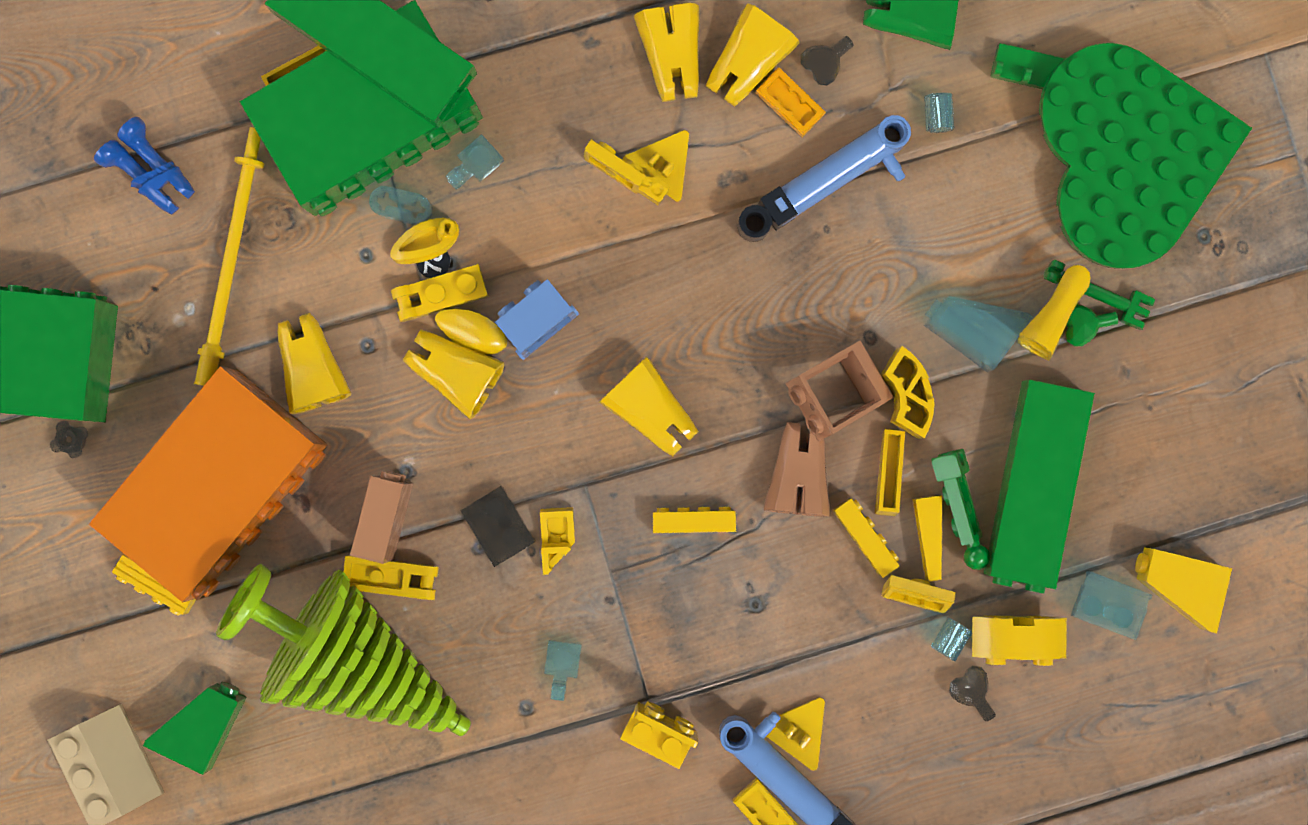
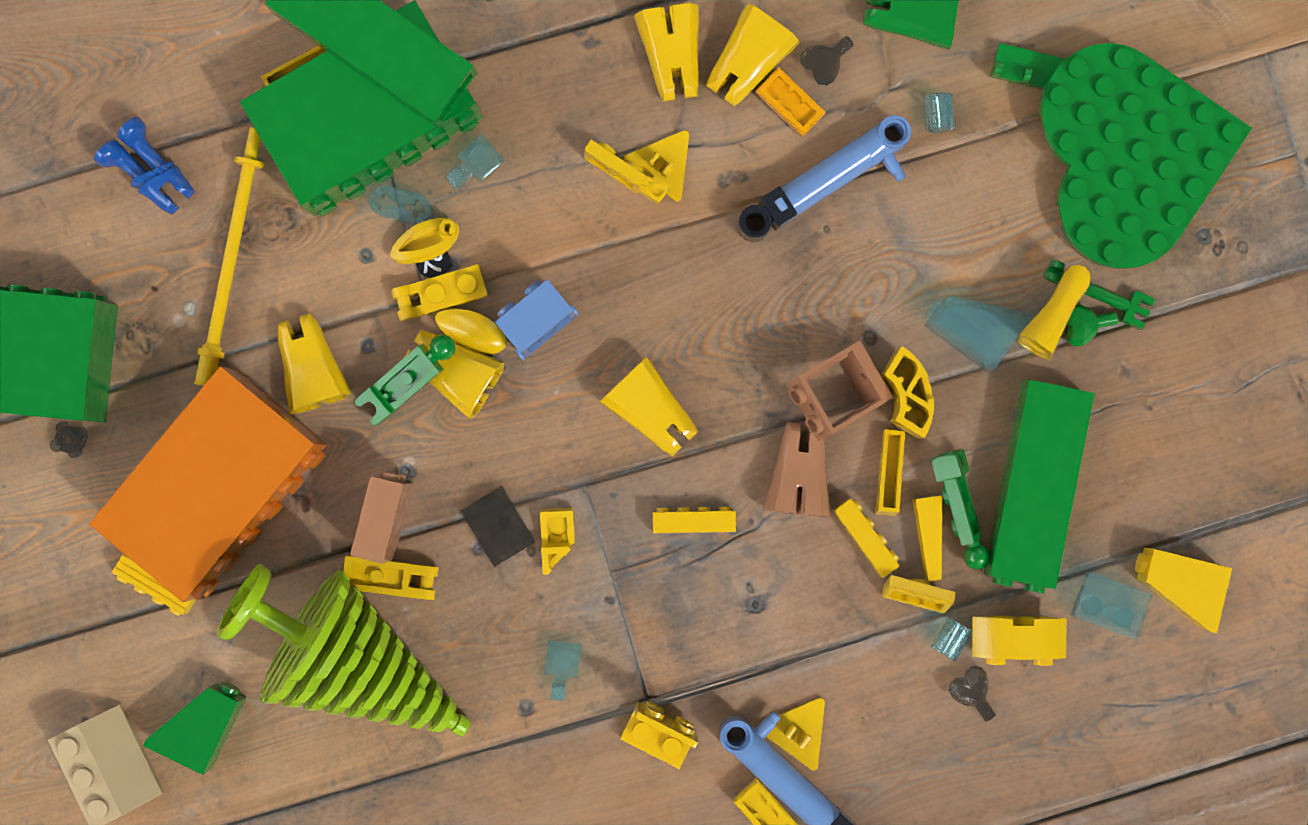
none -> plate [355,334,456,426]

